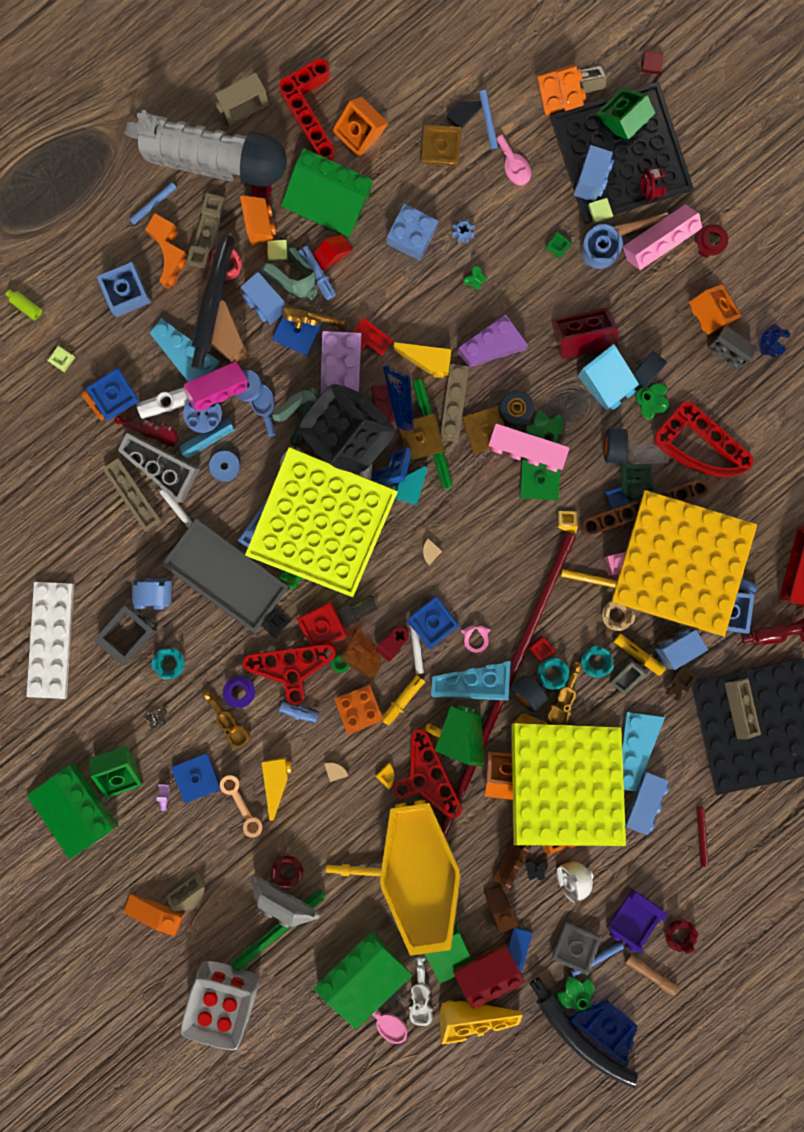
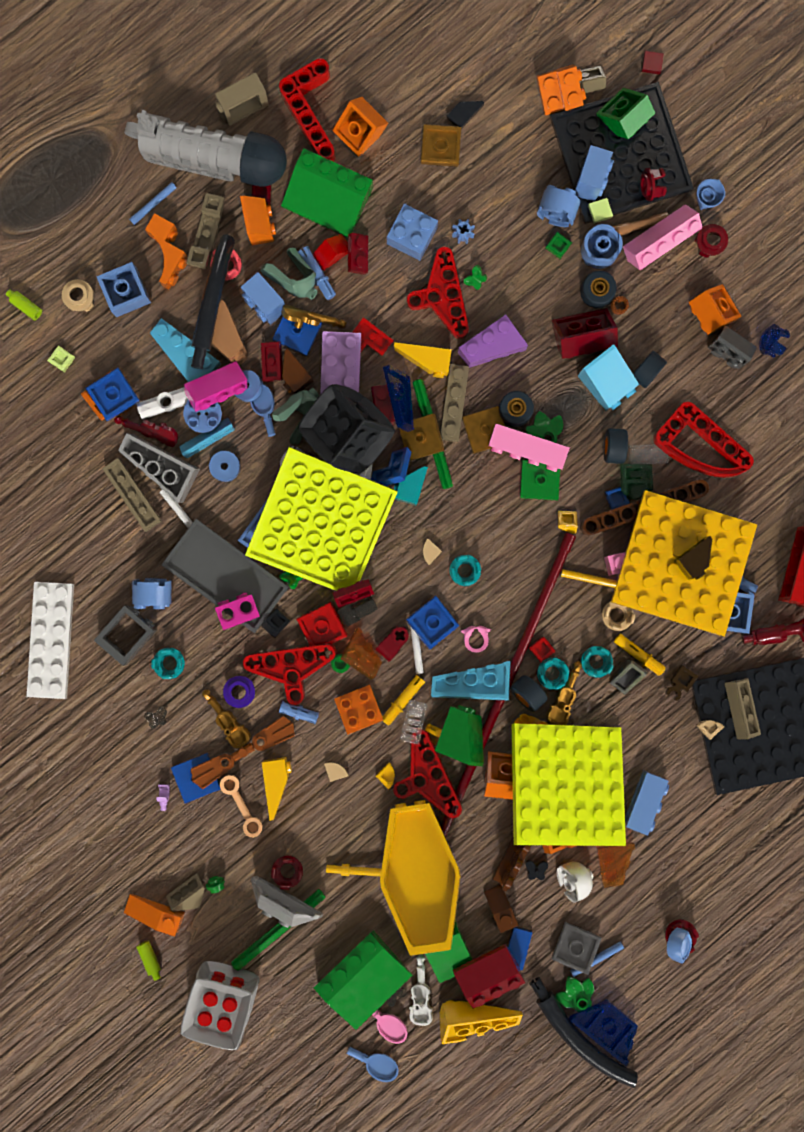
green slope [27,763,118,860] -> none
green slope [89,746,143,799] -> none
yellowish green tile [267,240,288,261] -> none
medium blue bar [479,90,498,150] -> none
bright pink piece [496,135,531,186] -> none
dark purple panel [606,888,668,953] -> none
medium azure wing [622,712,665,791] -> none
medium nougat piece [624,953,679,996] -> none
green plate [635,384,669,420] -> none
medium blue brick [654,628,708,670] -> none
dark red bar [697,807,709,867] -> none
none -> tan piece [62,279,95,312]
none -> lime cylinder [136,940,161,981]
none -> dark orange piece [191,715,295,789]
none -> green plate [206,876,225,894]
none -> dark pink brick [215,593,260,630]
none -> dark red plate [261,342,283,382]
none -> reddish brown slope [282,349,313,394]
none -> dark red plate [332,579,374,608]
none -> medium blue piece [346,1046,399,1082]
none -> dark red plate [348,233,368,275]
none -> clear slope [400,700,428,744]
none -> red beam [407,247,469,339]
none -> teal piece [450,555,481,586]
none -> medium blue brick [537,185,580,227]
none -> black wheel [580,271,617,308]
none -> clear orange wing [597,842,635,888]
none -> dark orange bush [610,296,629,315]
none -> medium blue hat [667,927,692,963]
none -> dark brown slope [674,536,712,580]
none -> medium blue hat [696,179,725,210]
none -> tan tile [696,720,724,740]

